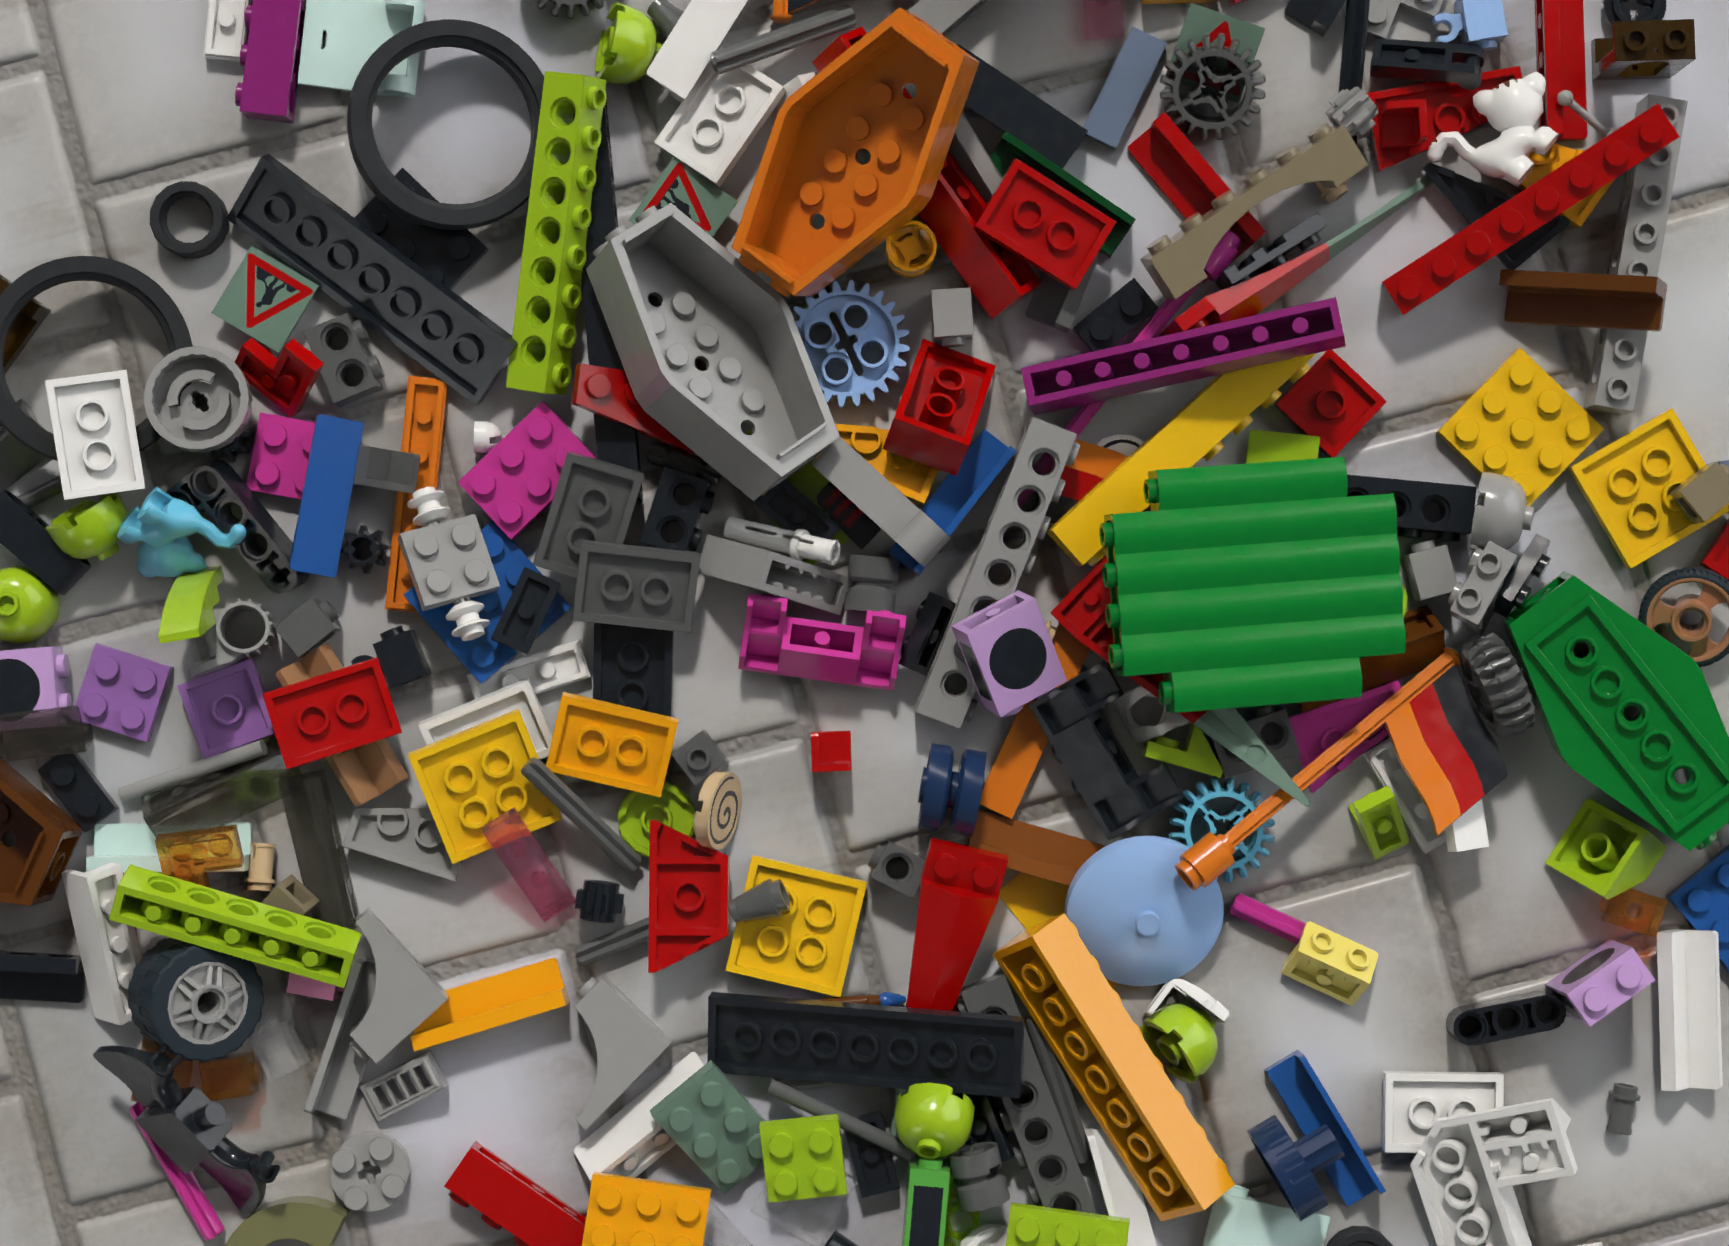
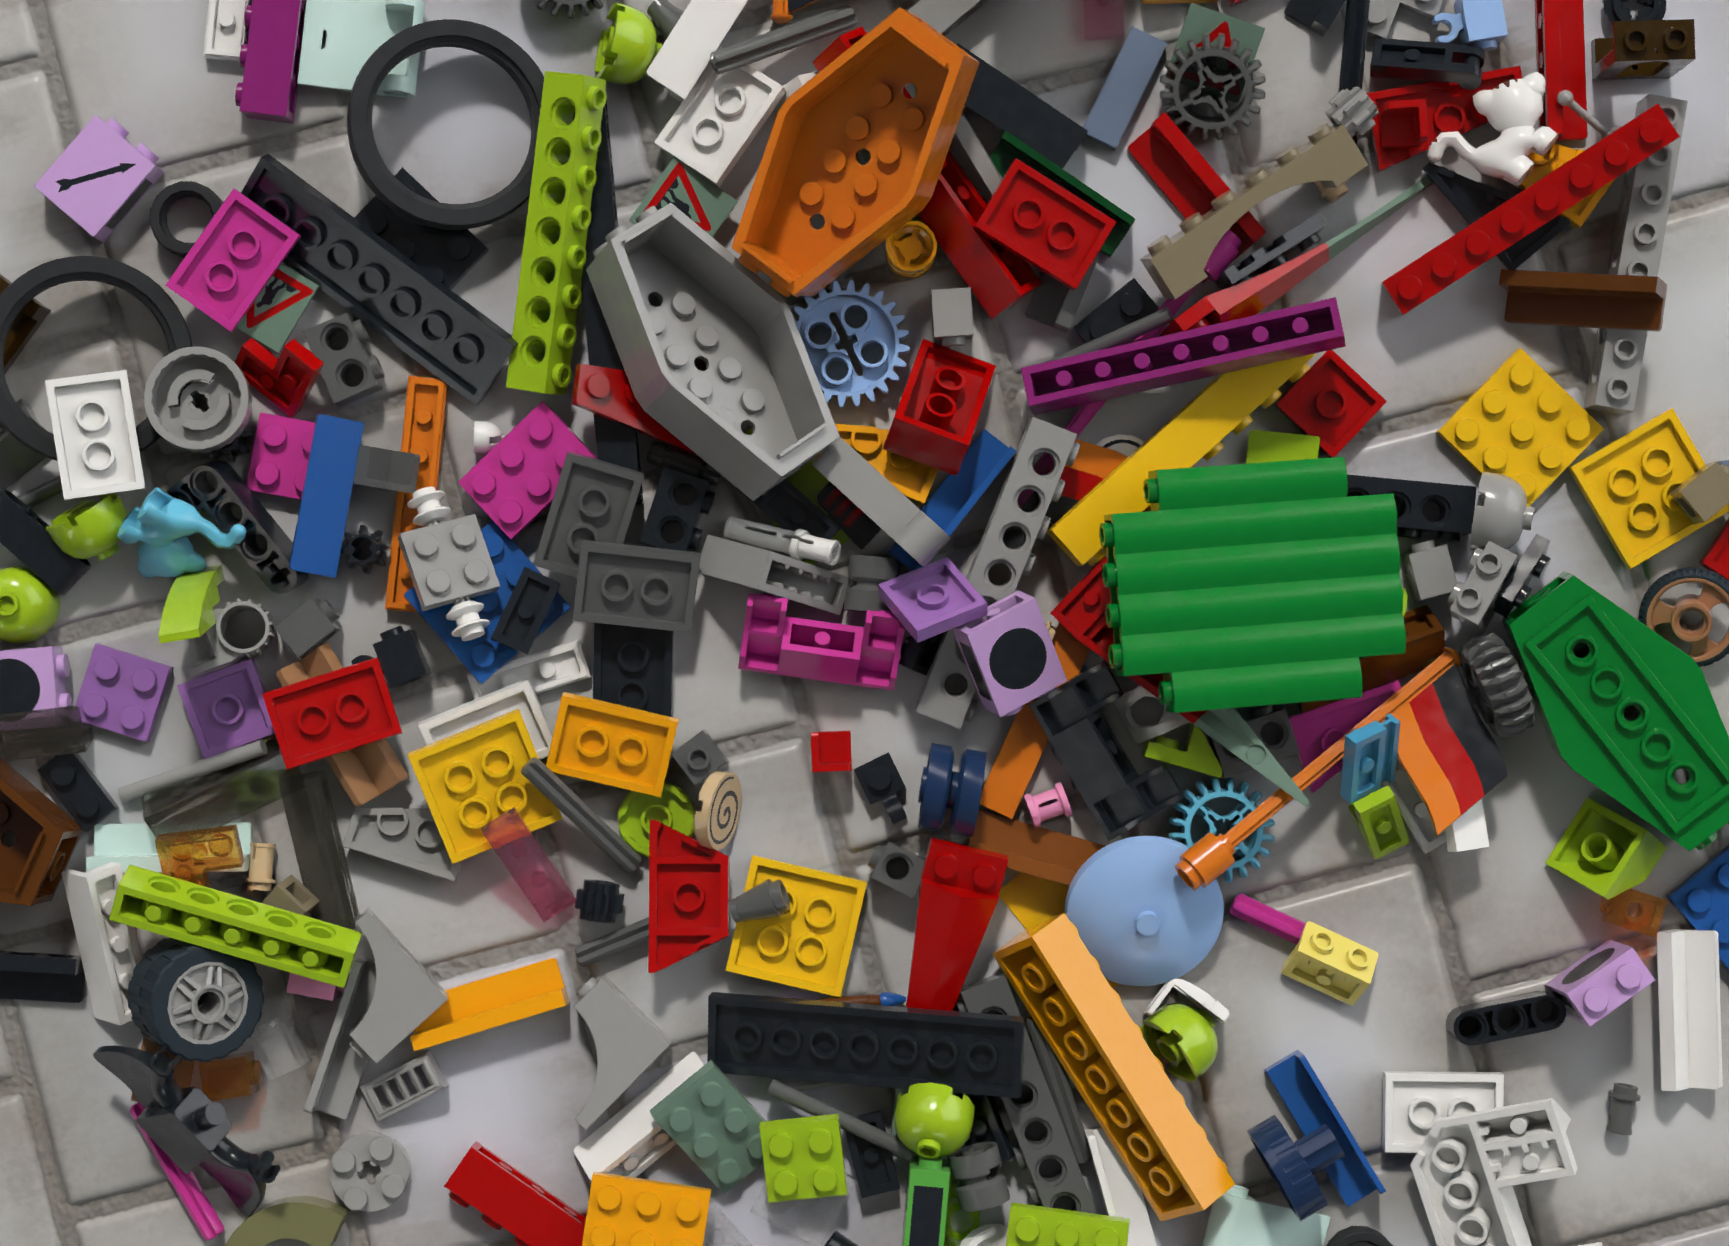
none -> lavender brick [34,114,164,243]
none -> dark pink plate [165,188,301,332]
none -> black plate [853,752,907,824]
none -> medium lavender plate [878,557,988,643]
none -> bright pink bush [1023,782,1072,828]
none -> dark grey bar [1043,307,1174,363]
none -> dark azure plate [1340,714,1400,804]

